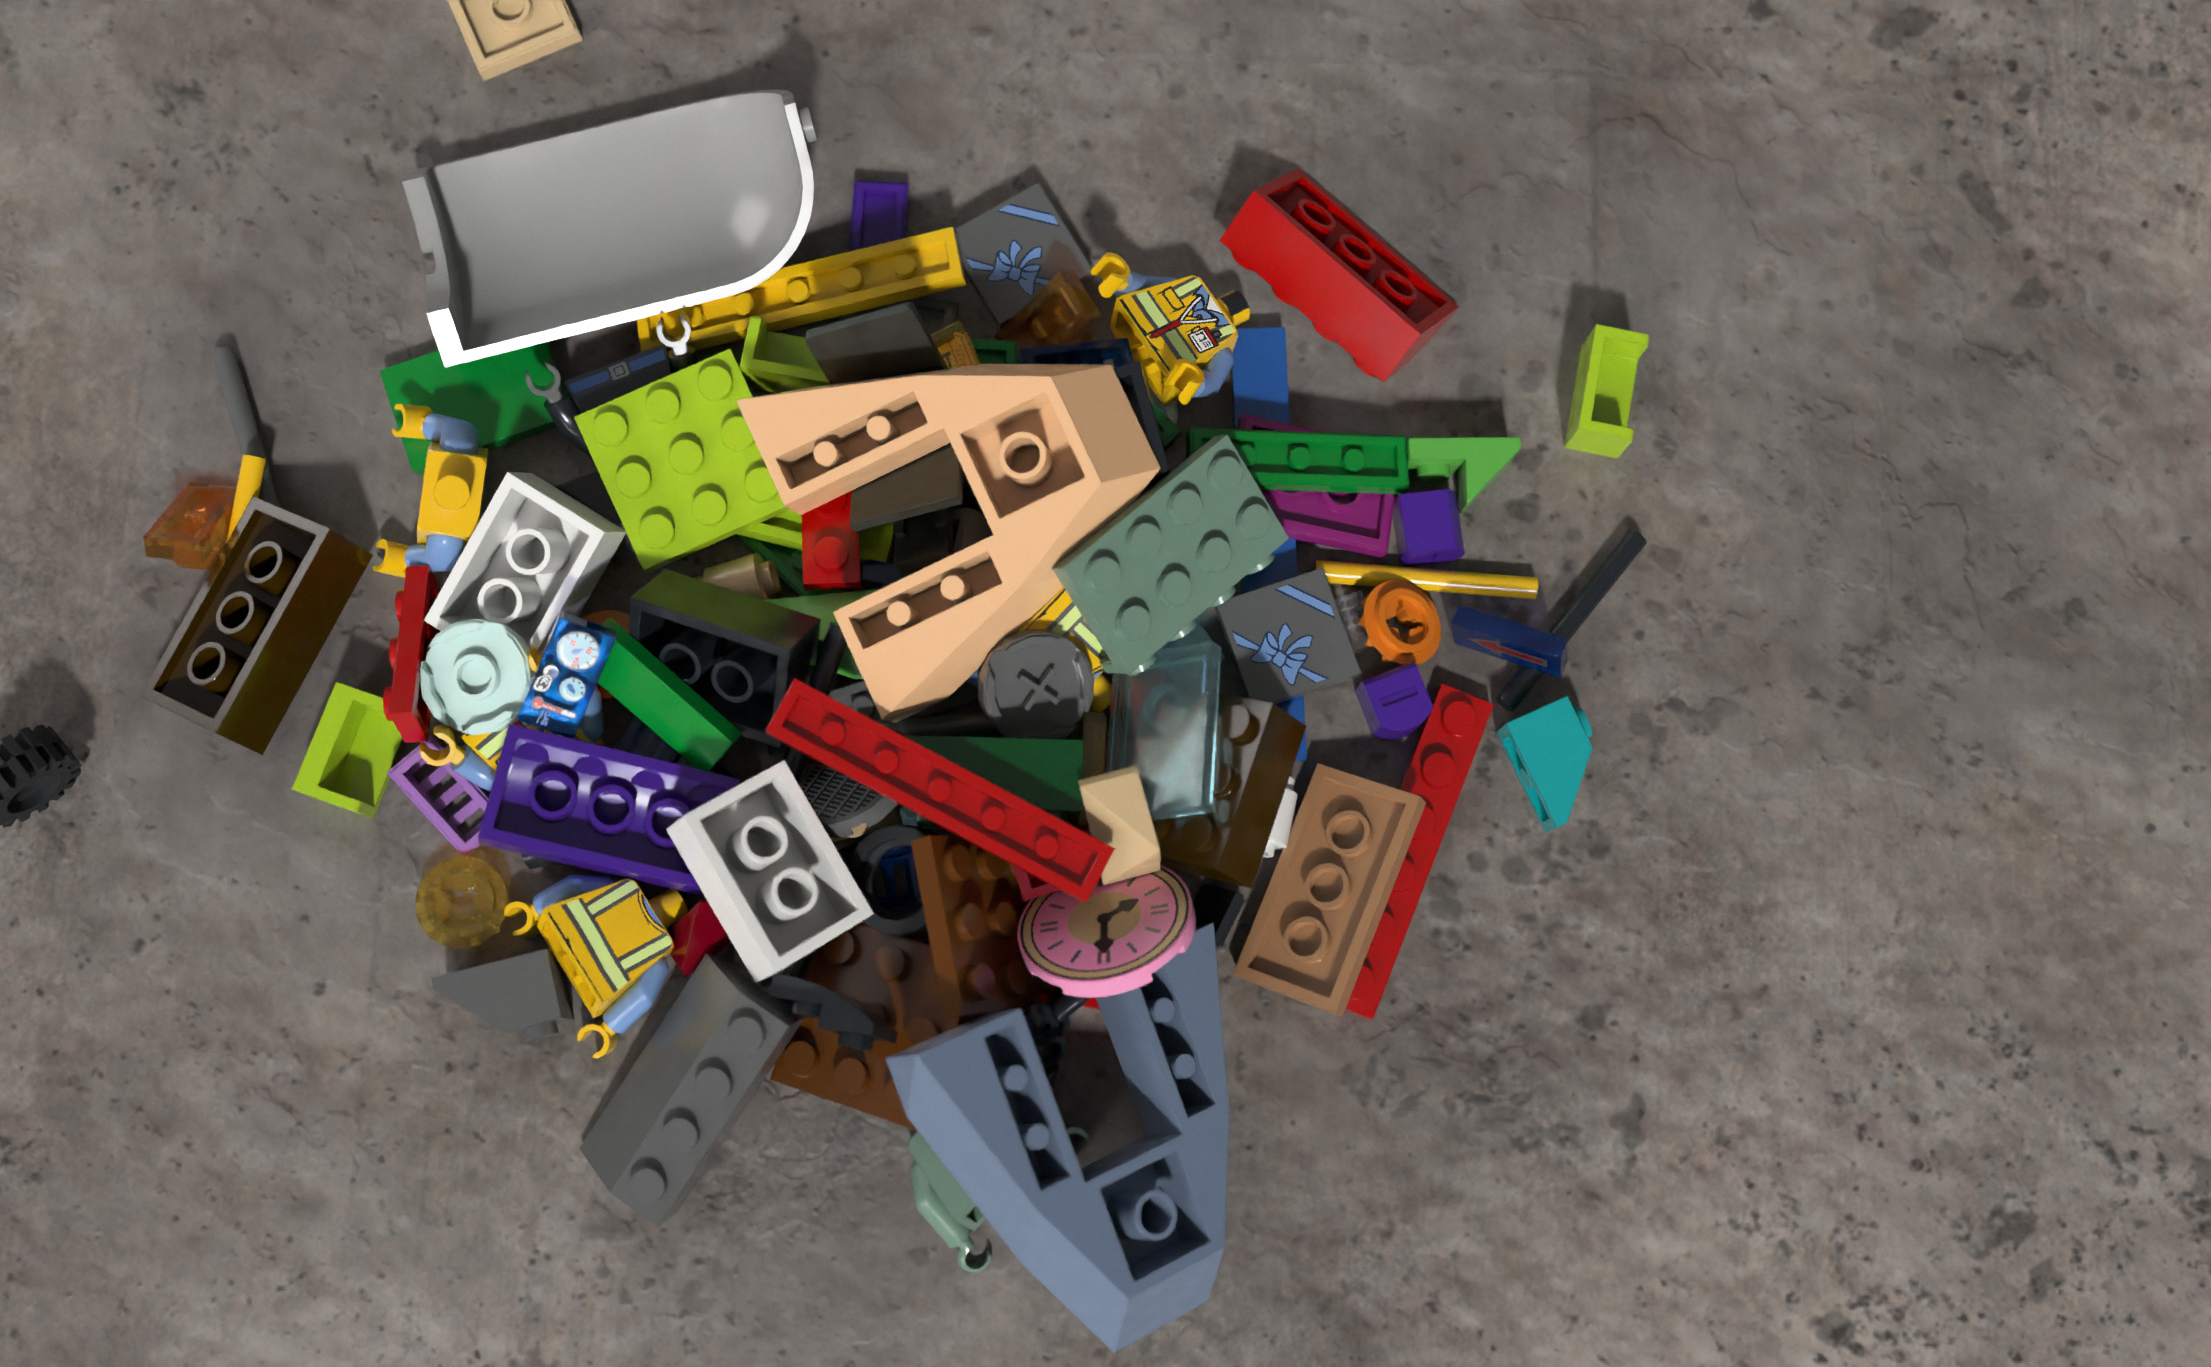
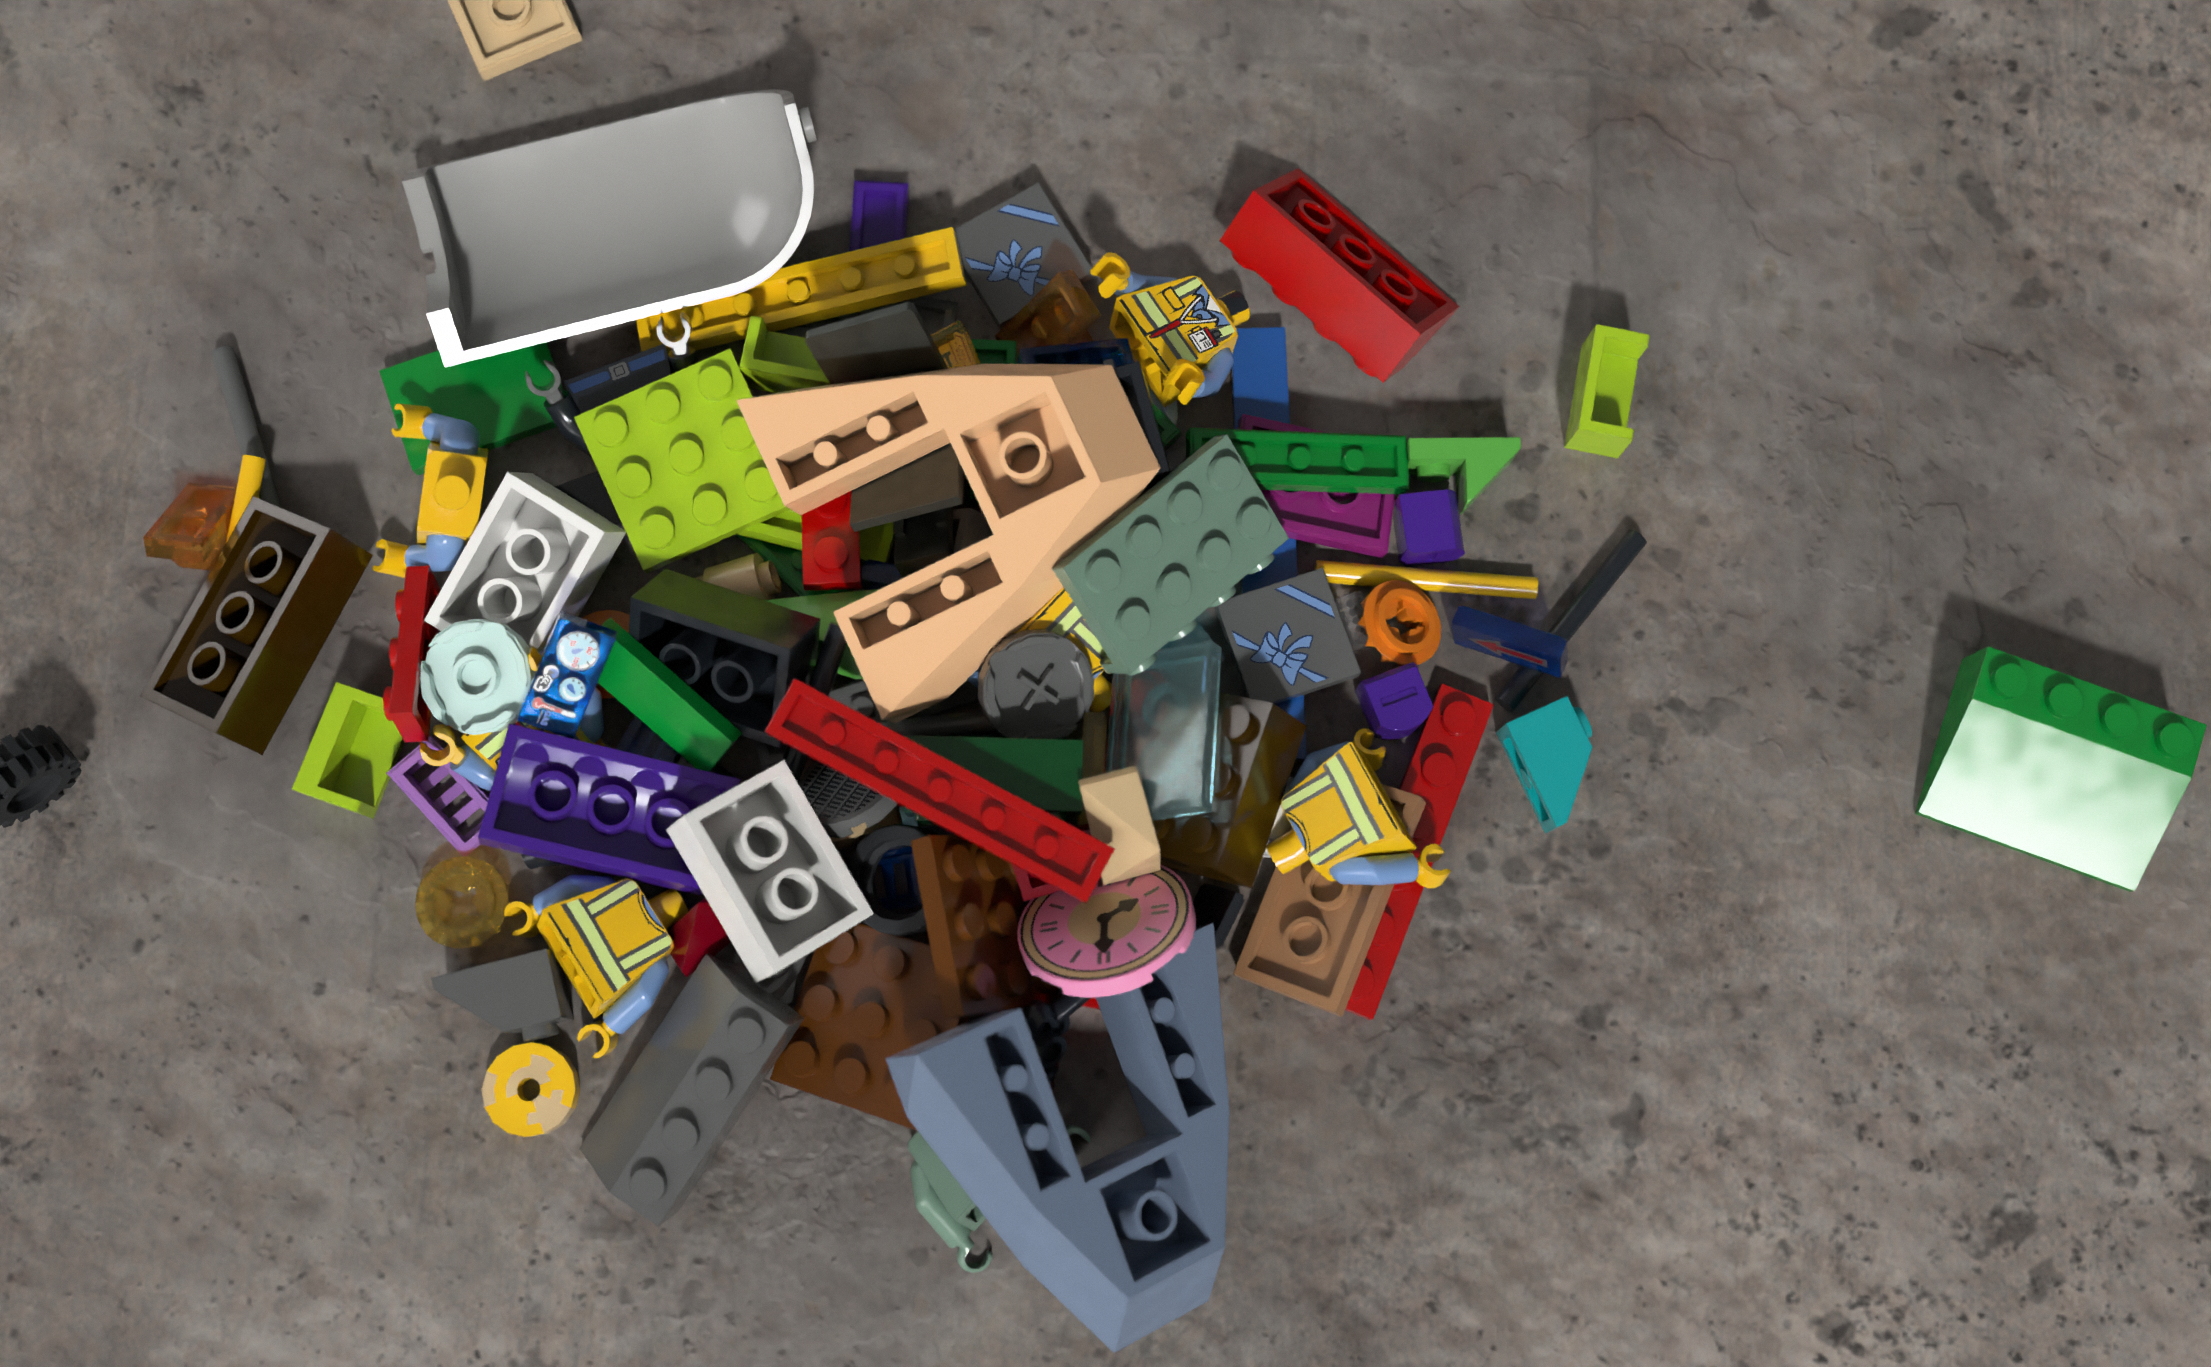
black slope [769,973,898,1051] -> none
none -> yellow piece [482,1042,580,1137]
none -> torso [1266,728,1451,888]
none -> slope [1915,646,2207,892]

